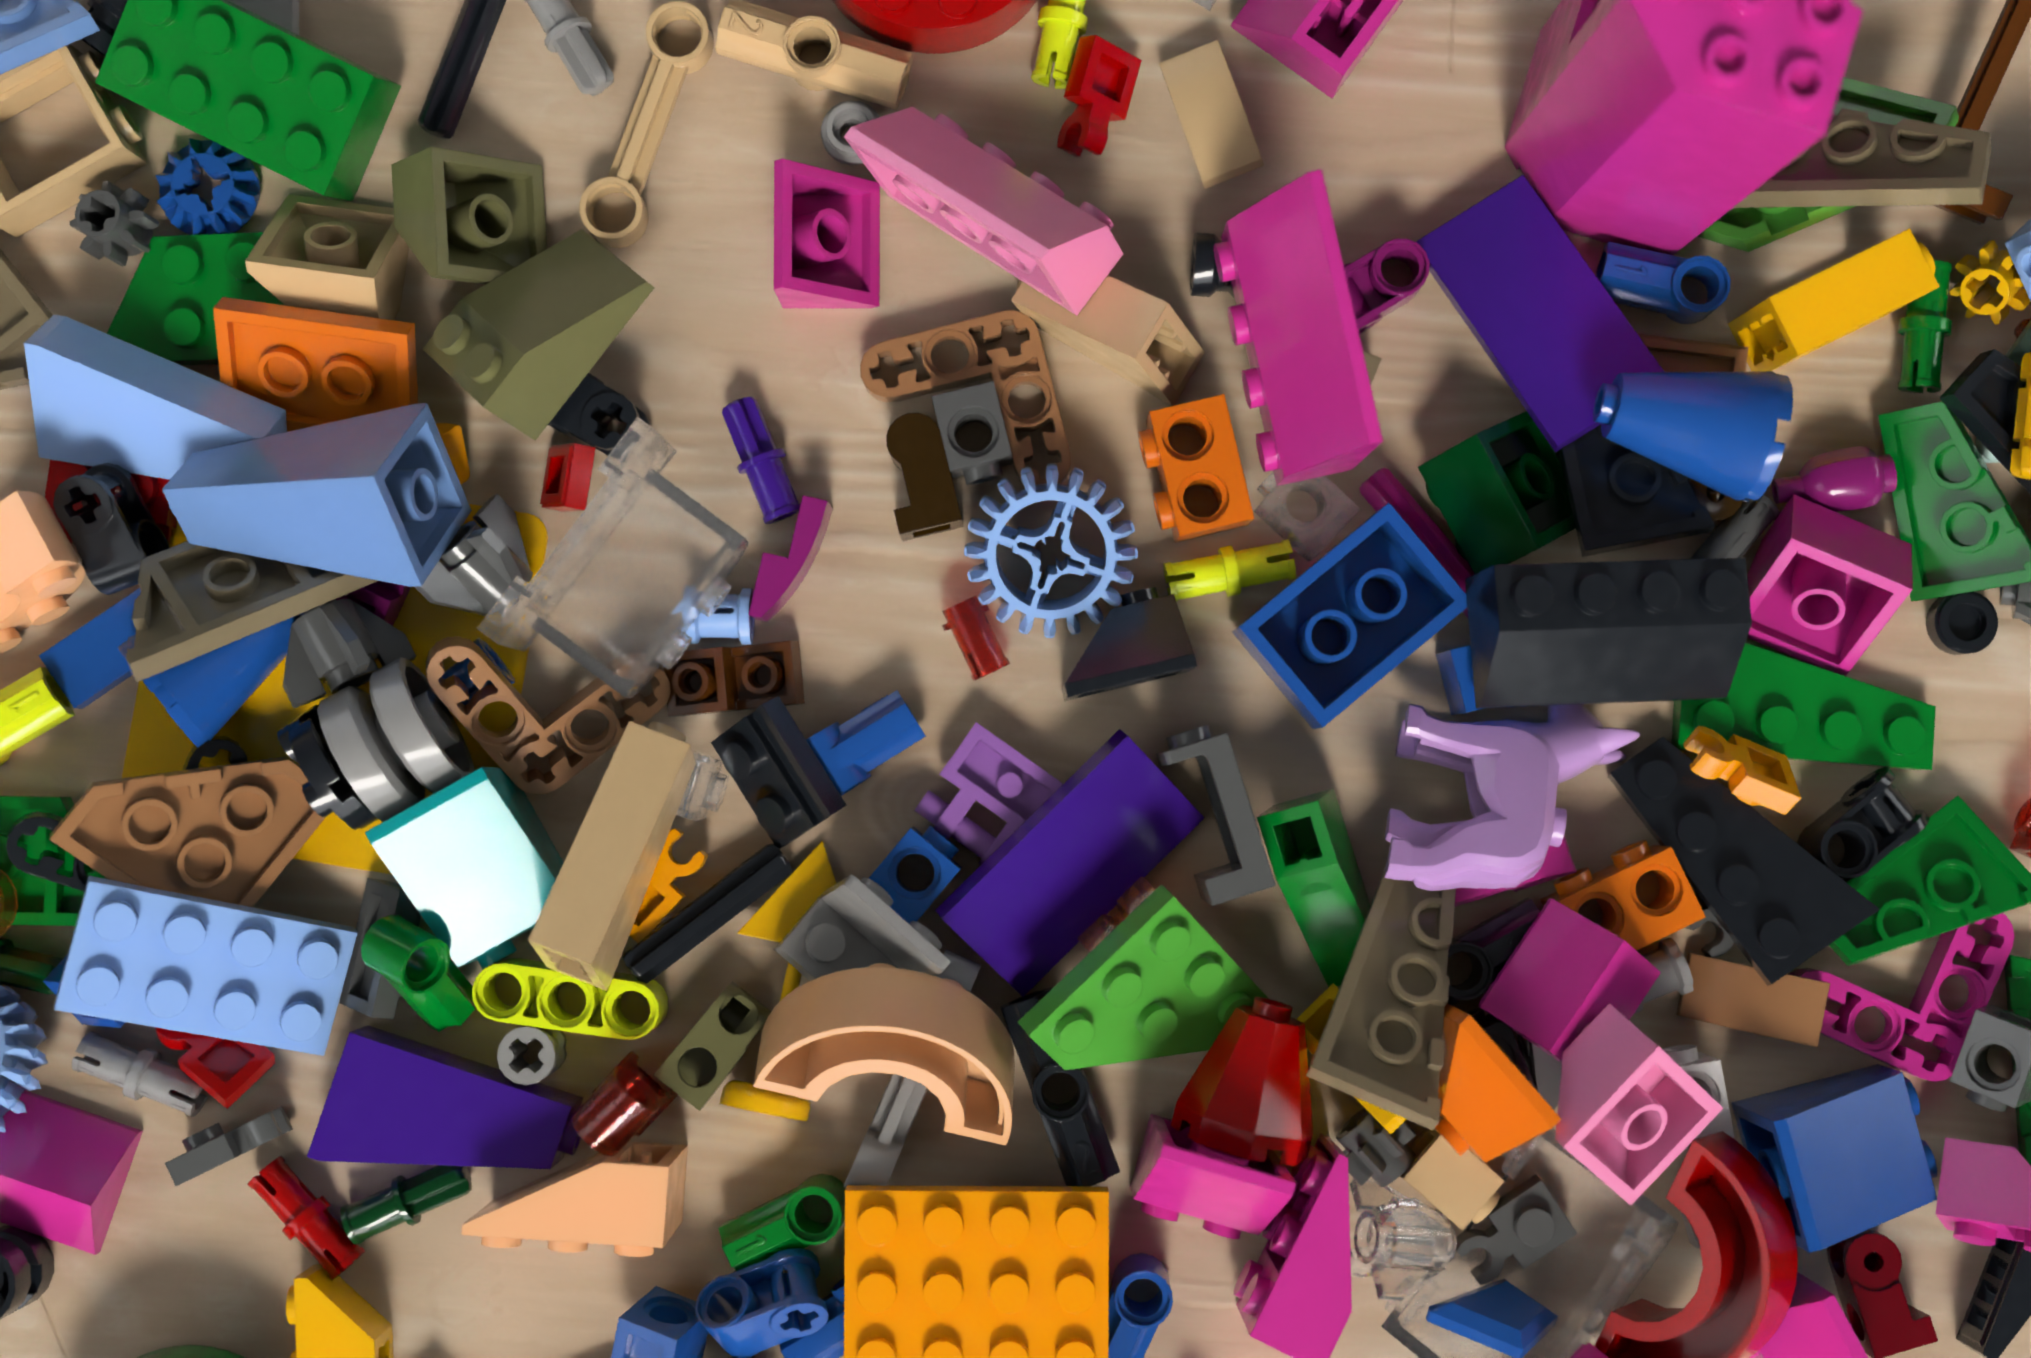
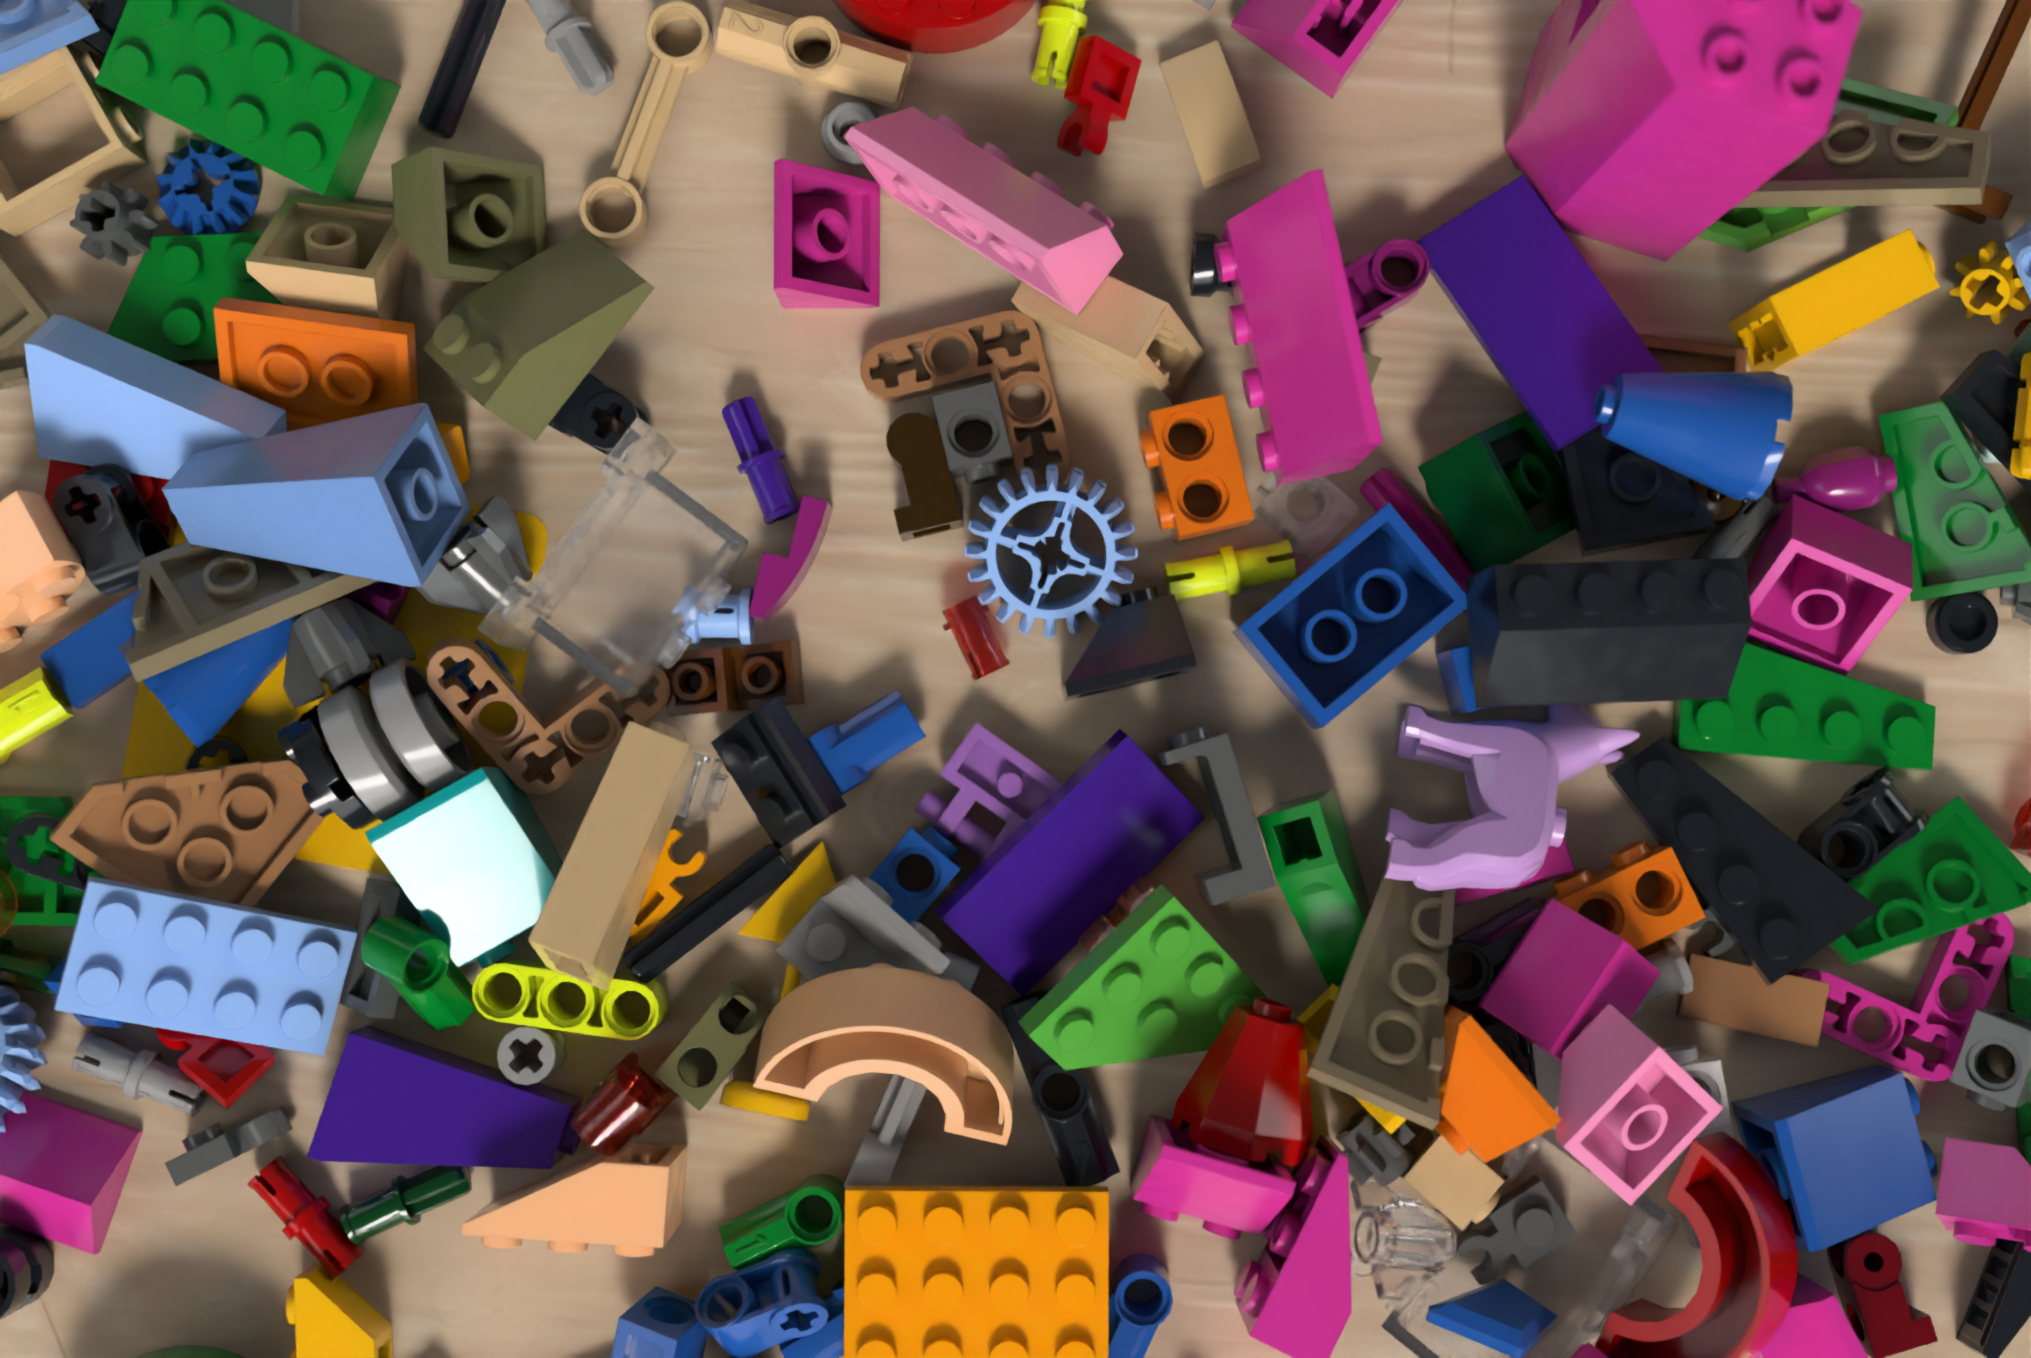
red tile [540,443,596,512] -> none
blue piece [1596,241,1731,324] -> none
light orange plate [1683,726,1801,815] -> none
green pin [1898,260,1953,393] -> none

